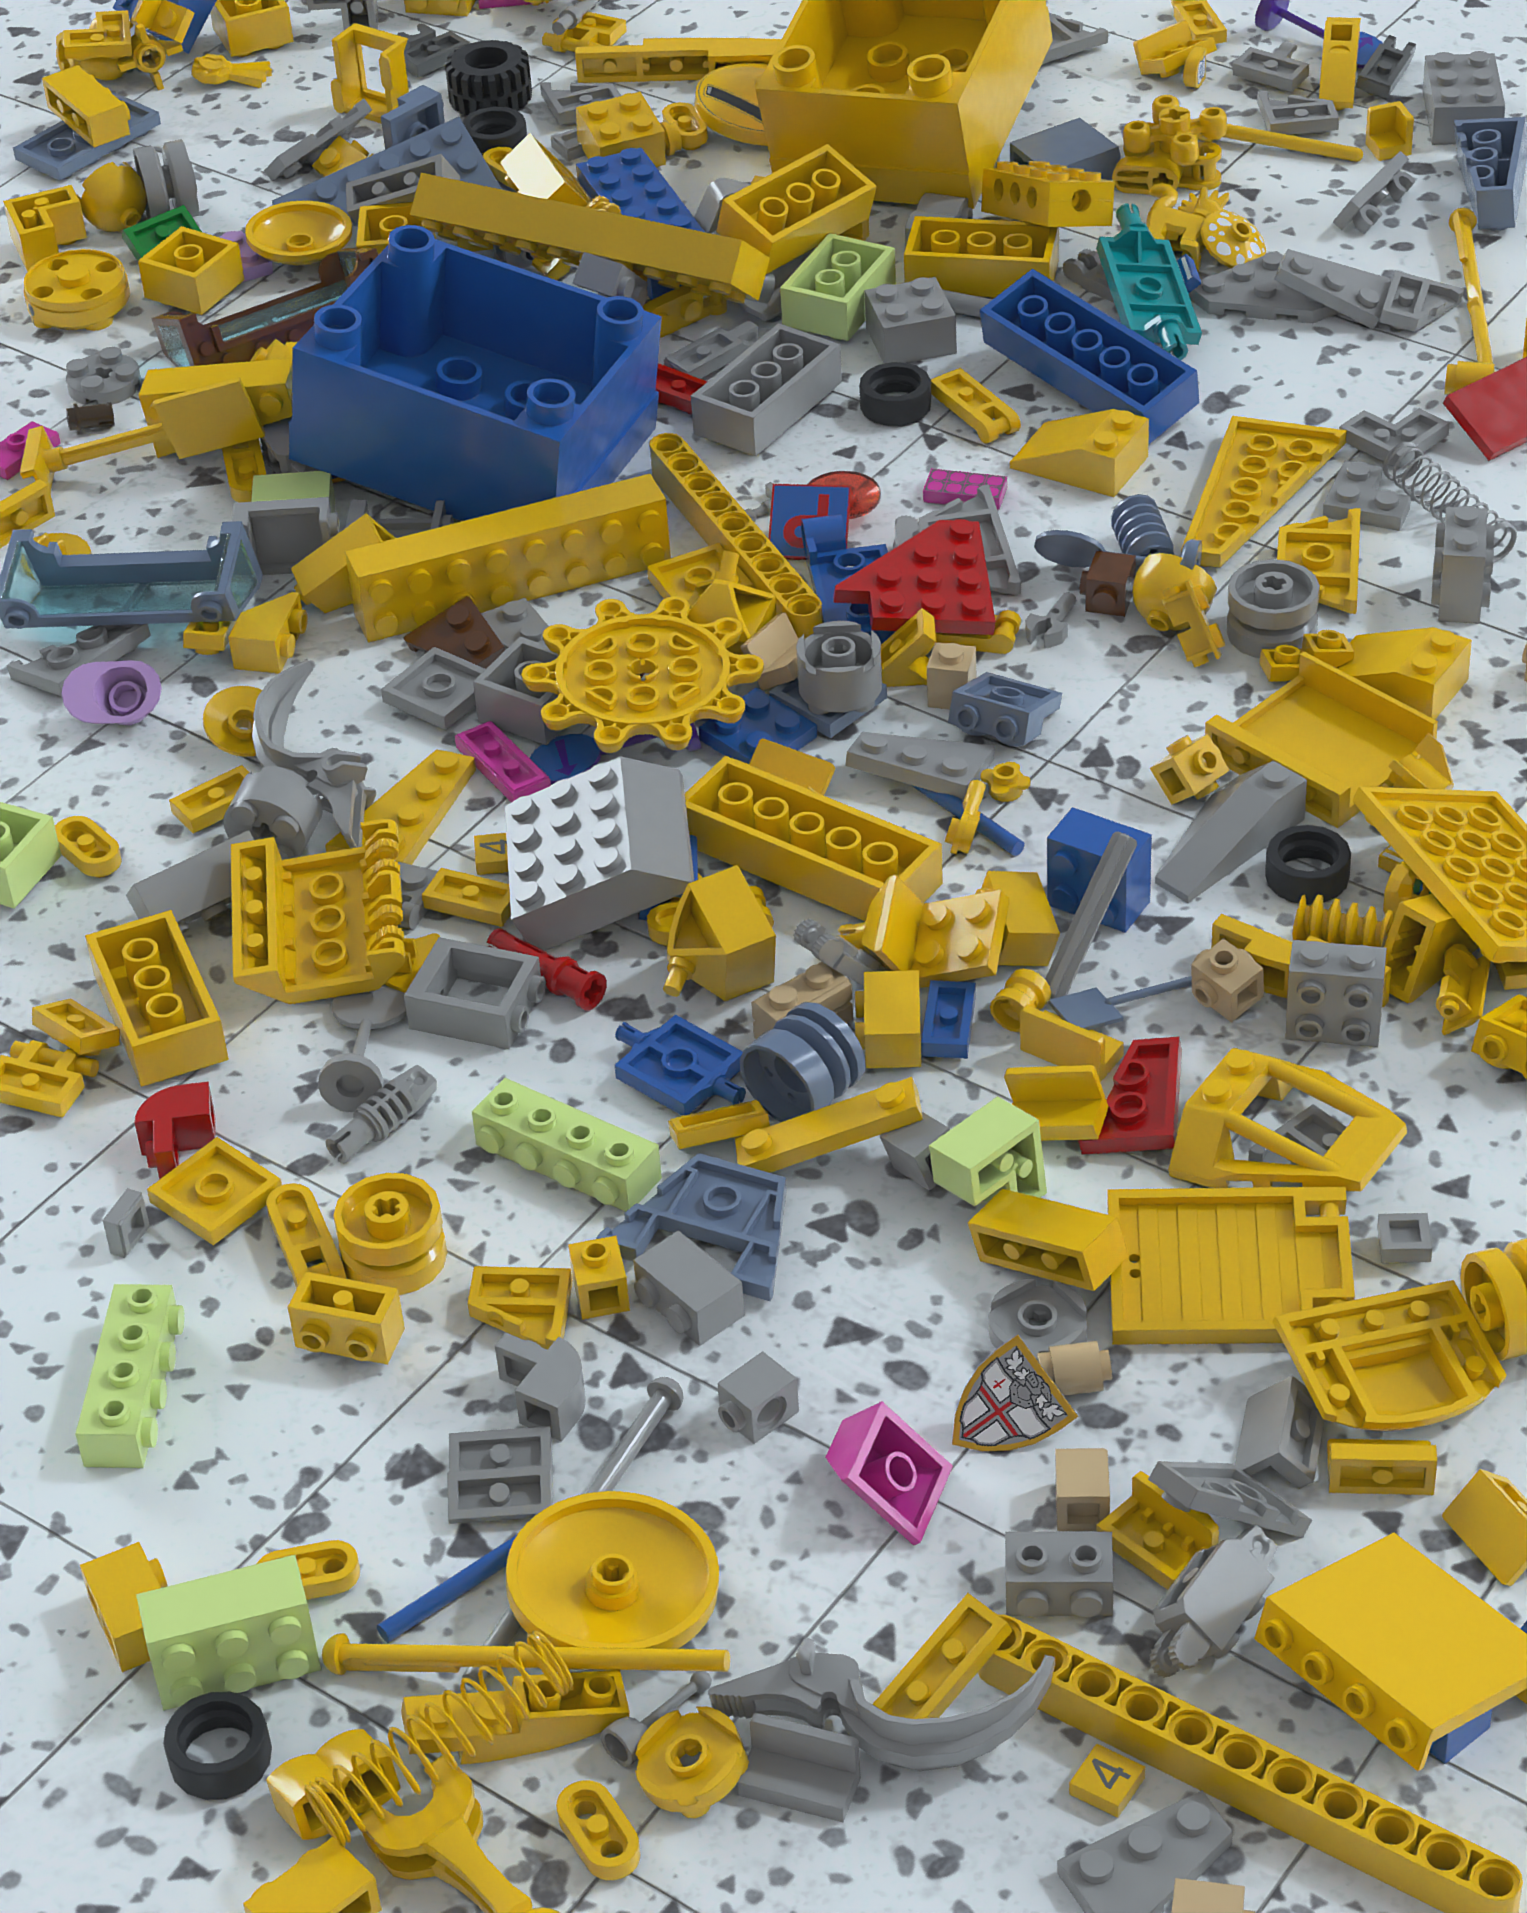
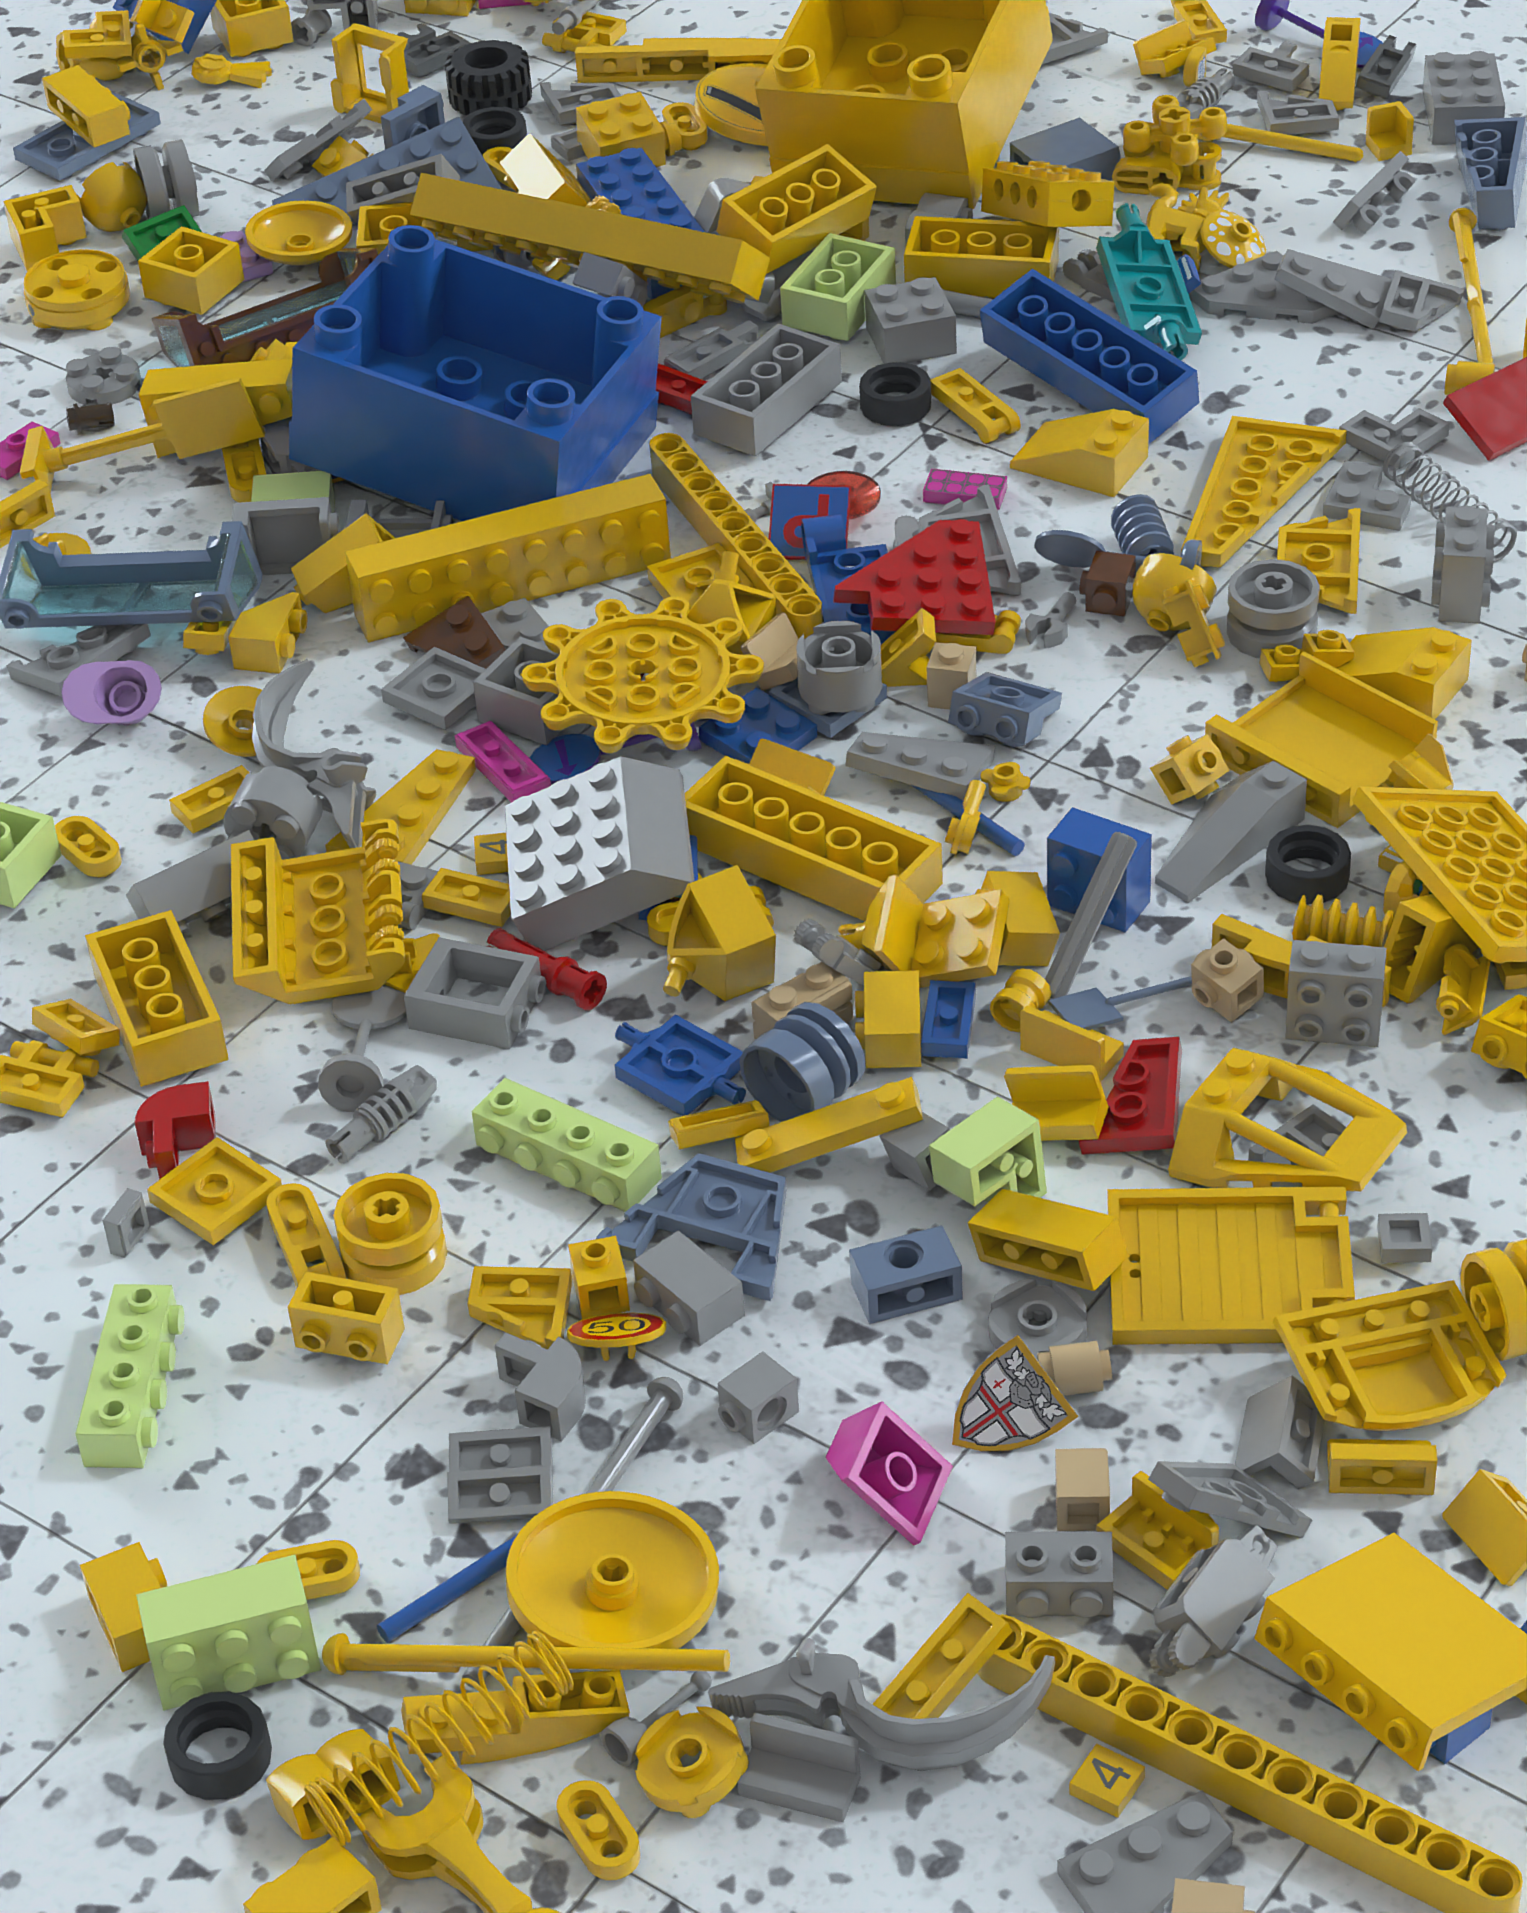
none -> light grey bush [291,9,332,46]
none -> yellow piece [567,1312,667,1361]
none -> sand blue brick [849,1225,963,1324]
none -> light grey hinge [1177,68,1235,119]

